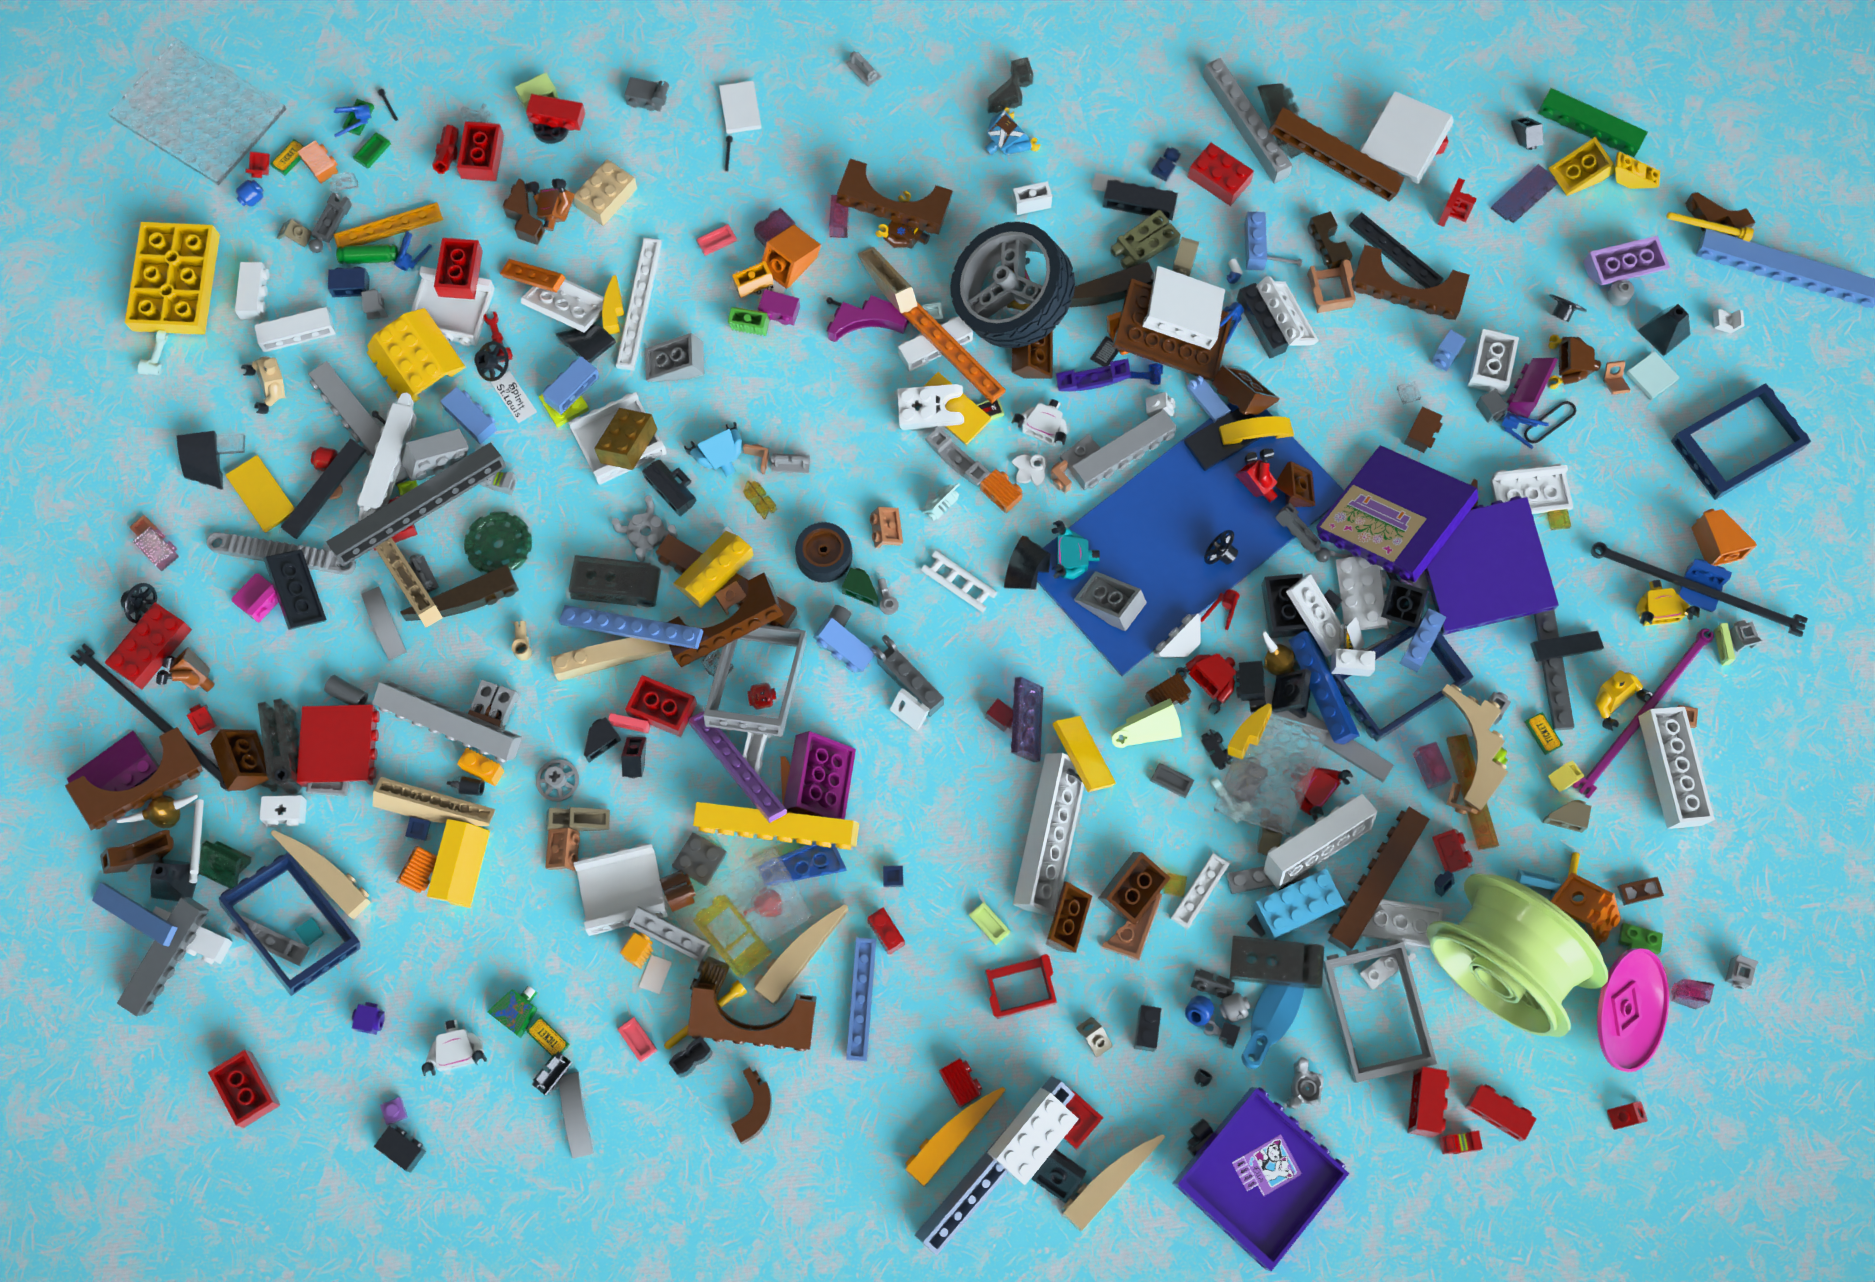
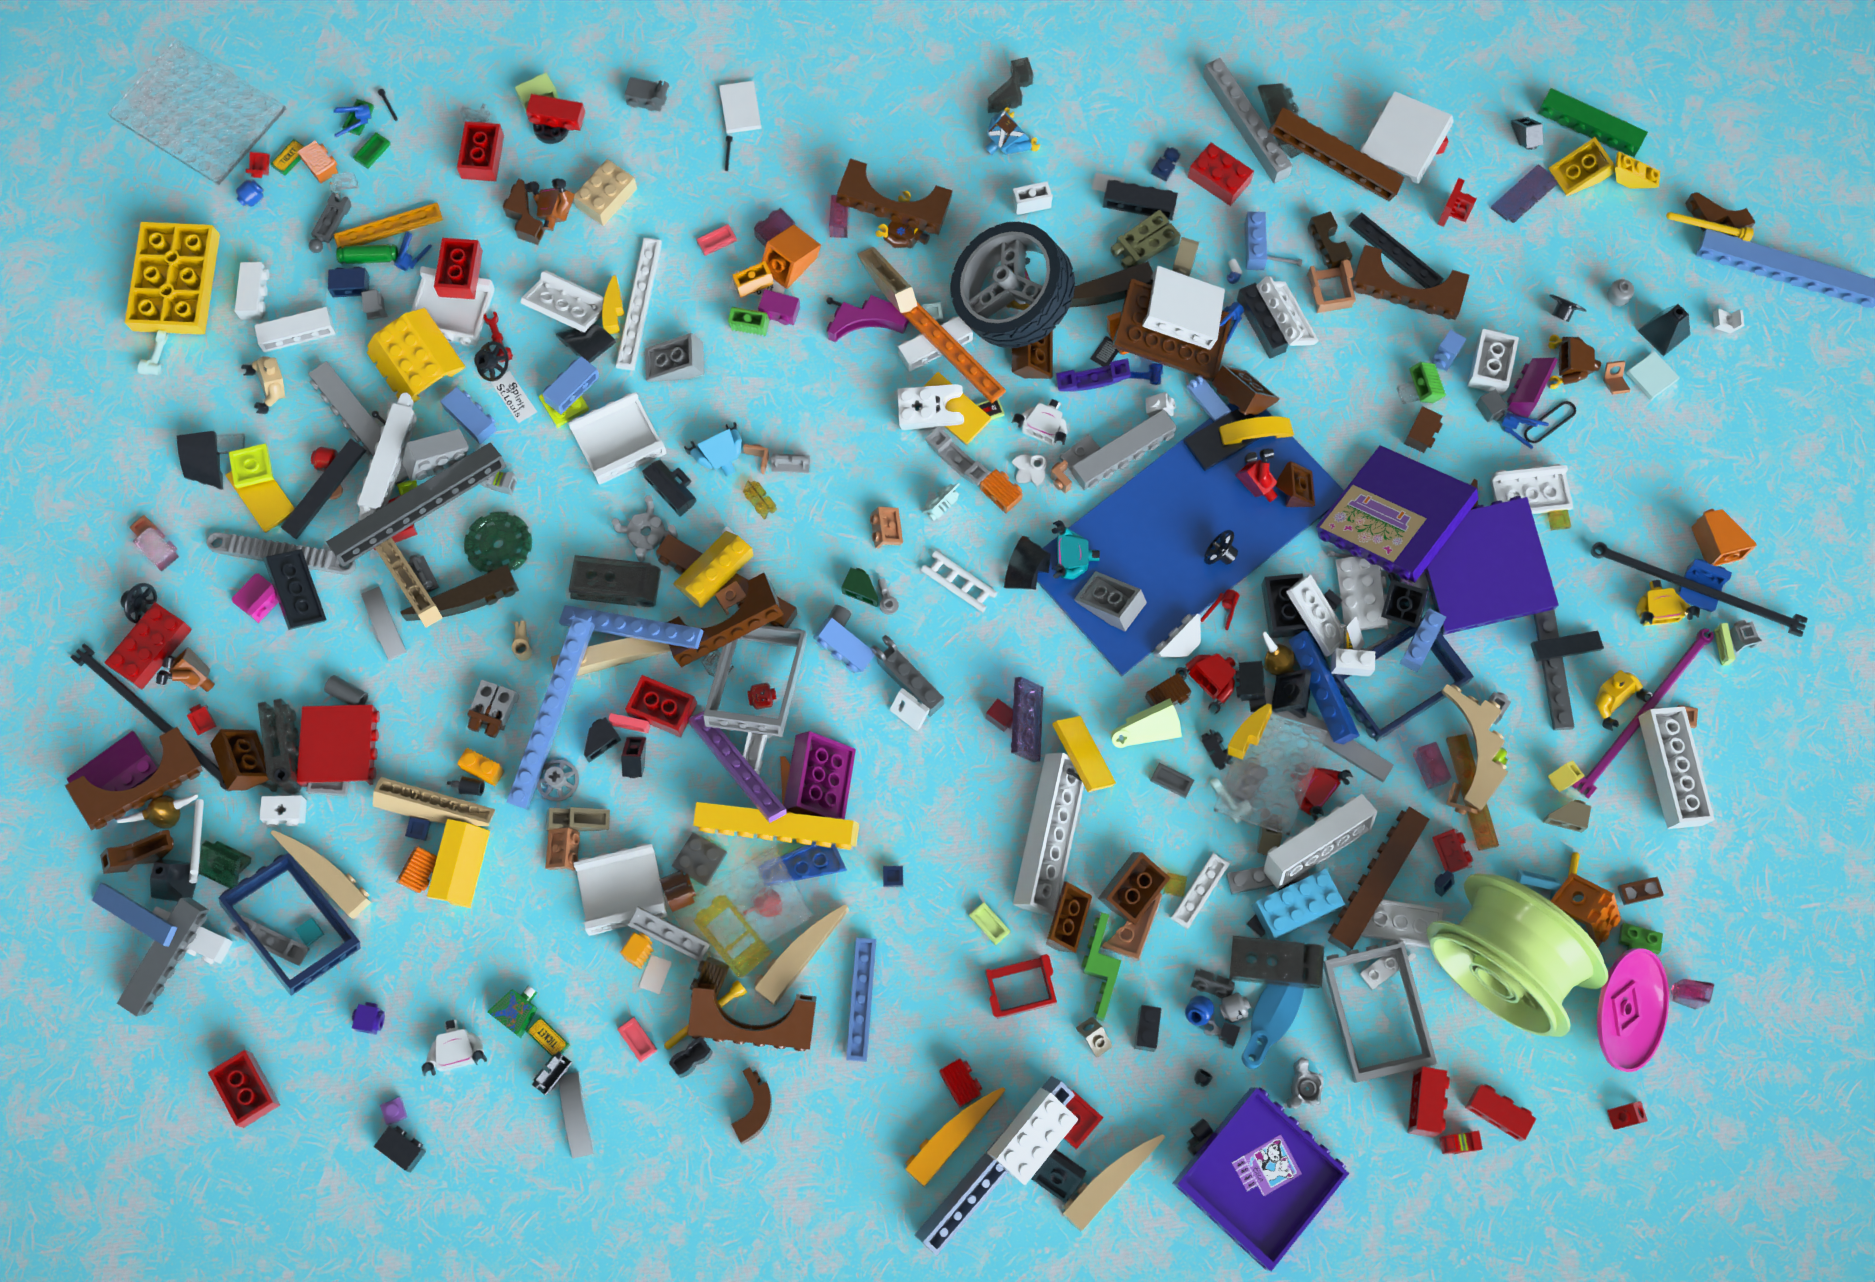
dark tan bracket [277,219,312,247] -> none
light grey brick [372,681,522,762] -> none
red piece [432,125,459,174] -> none
orange plate [500,259,565,292] -> none
pearl gold brick [594,408,658,470] -> none
wheel [795,522,853,583] -> none
light grey hinge [846,51,881,87] -> none
red brick [868,907,905,955] -> none
dark grey plate [1275,503,1330,562] -> none
tile [1525,712,1563,755] -> none
lavender slope [1583,236,1670,285] -> none
dark blue window [1671,383,1811,500] -> none
light grey window [1725,955,1758,989] -> none
none -> neon yellow plate [229,443,274,488]
none -> medium blue brick [507,617,595,809]
none -> bright green bracket [1081,913,1122,1021]
none -> bright green brick [1409,362,1446,403]

